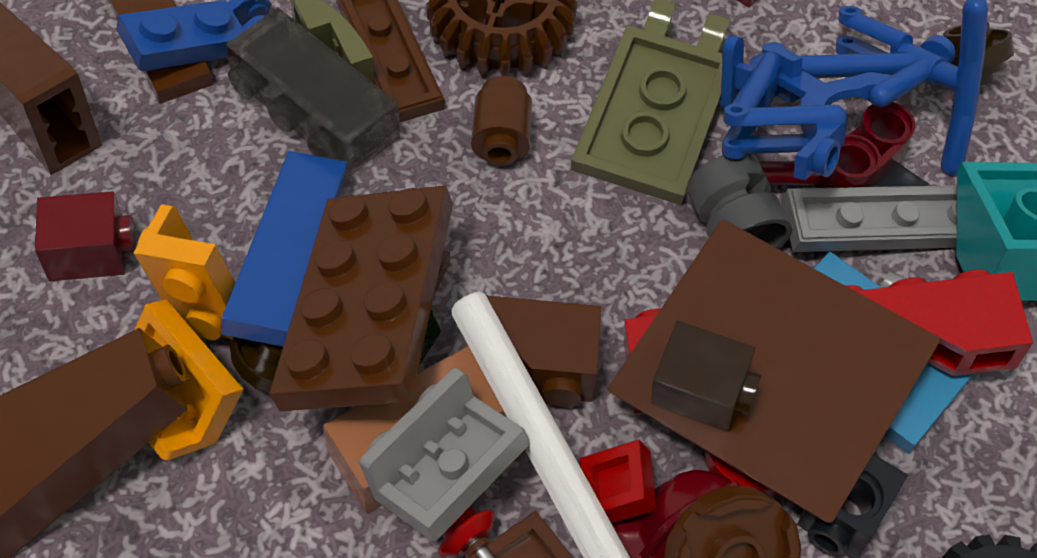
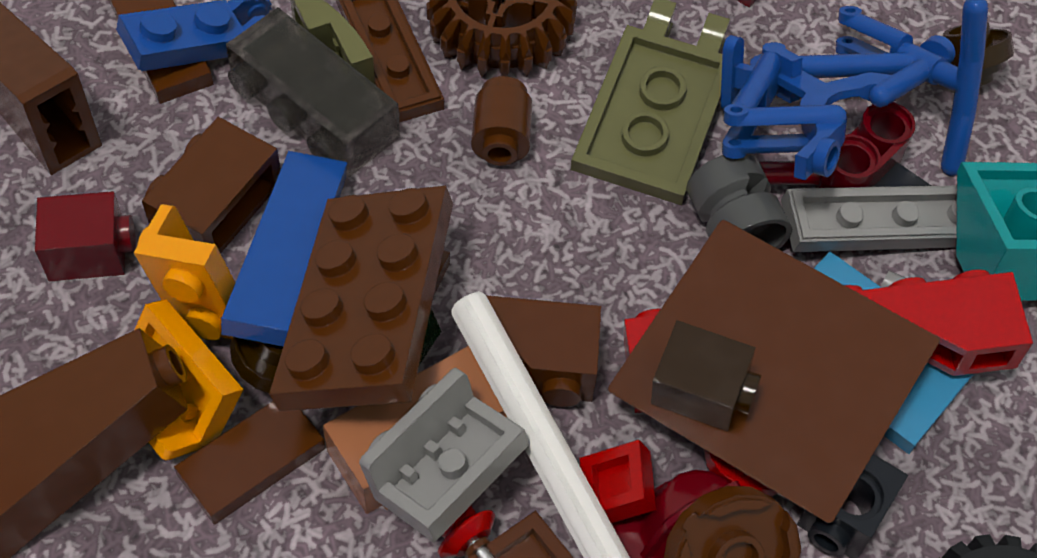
none -> reddish brown brick [142,117,281,254]
none -> reddish brown tile [174,401,326,525]

